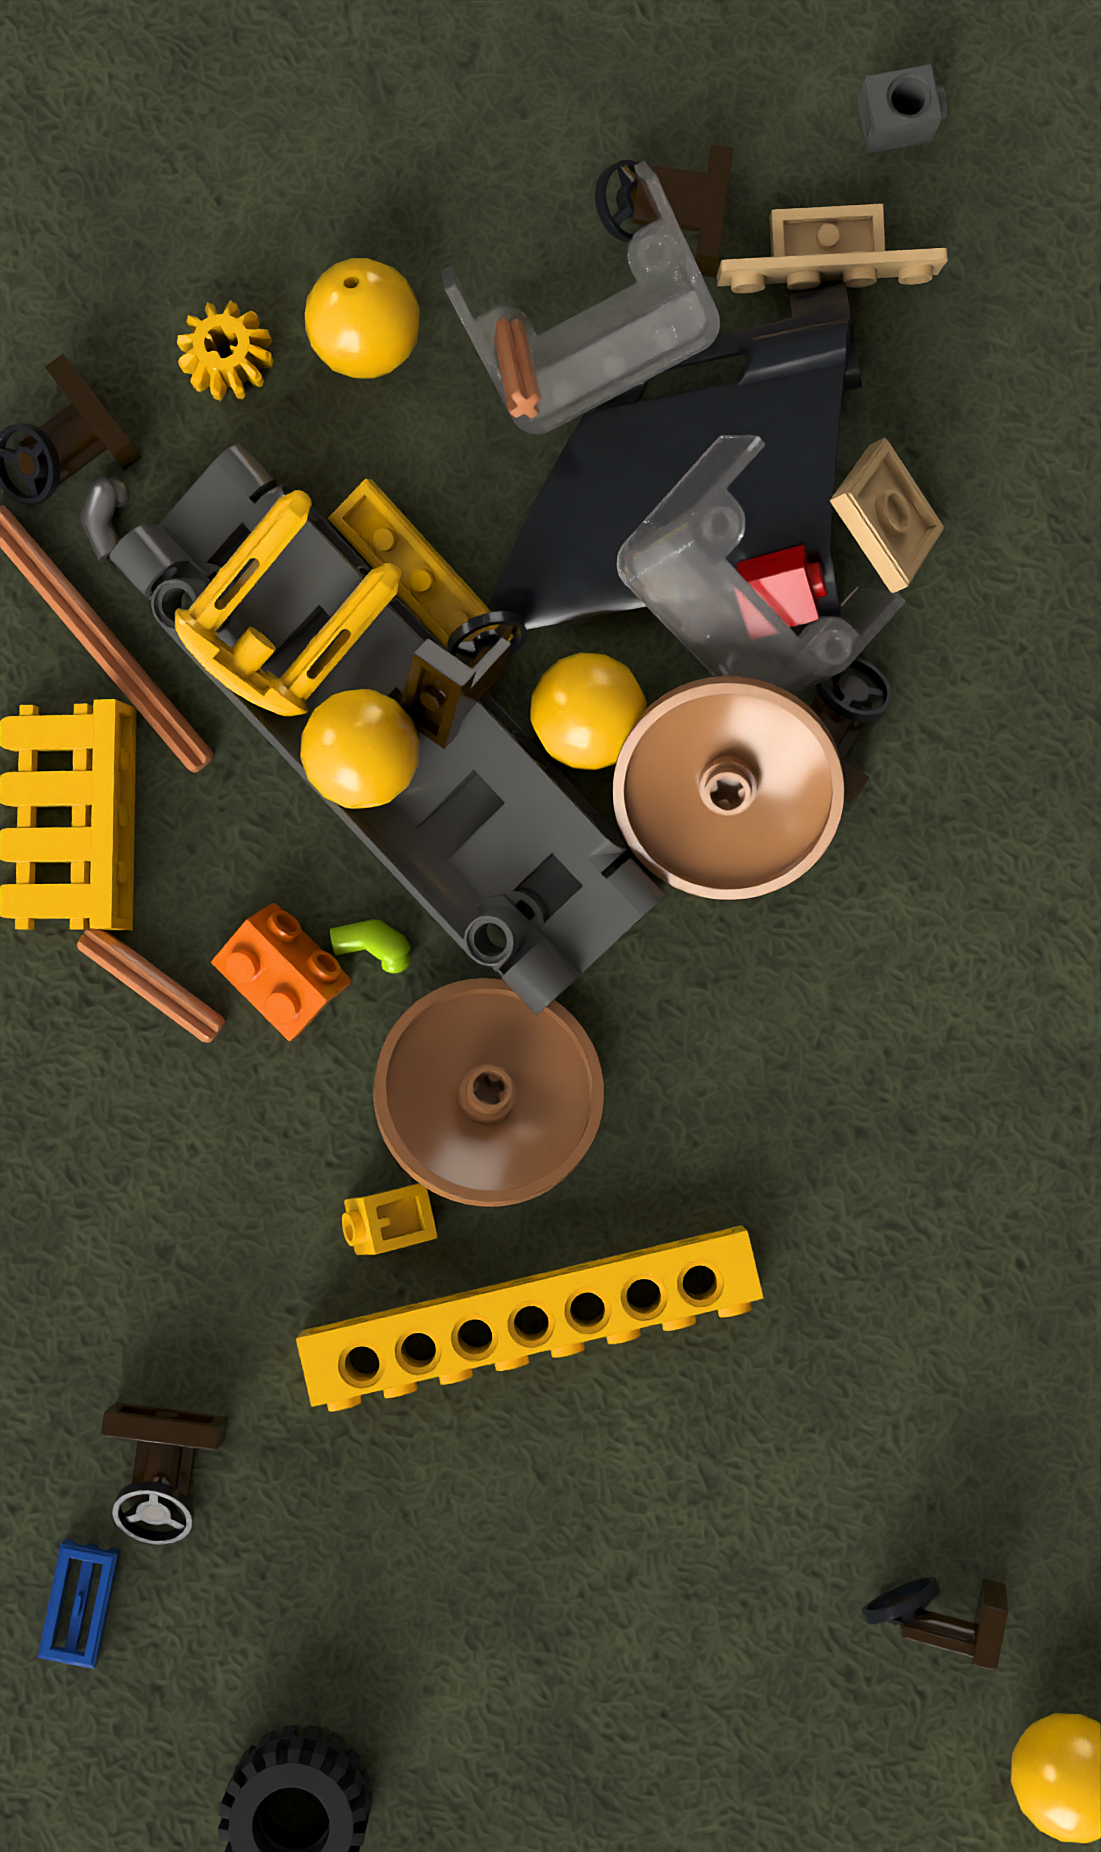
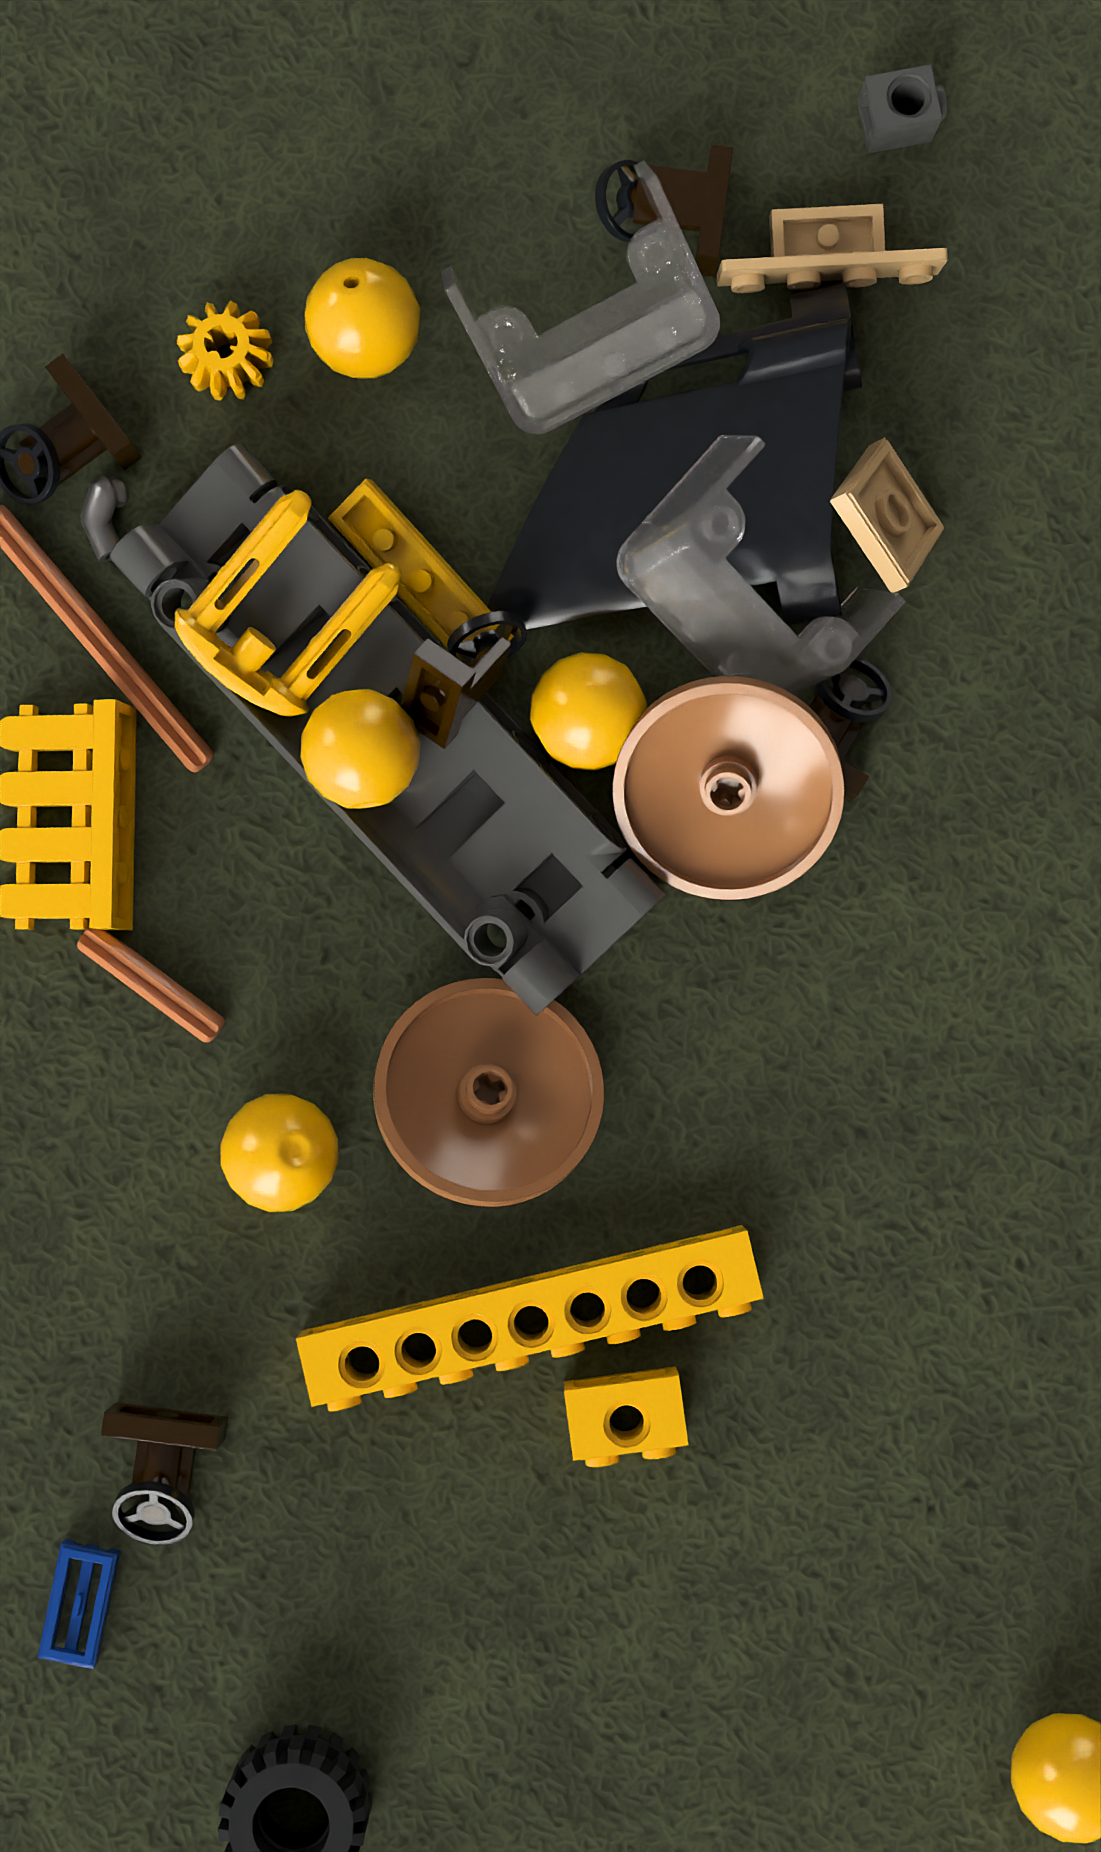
orange bracket [211,903,351,1042] -> none
lime arm [330,919,411,974] -> none
yellow bracket [342,1183,438,1255] -> none
nougat axle [493,317,542,419] -> none
brick [735,544,828,637] -> none
dark brown piece [861,1577,1008,1671] -> none
none -> yellow piece [220,1093,339,1212]
none -> yellow brick [564,1366,689,1467]

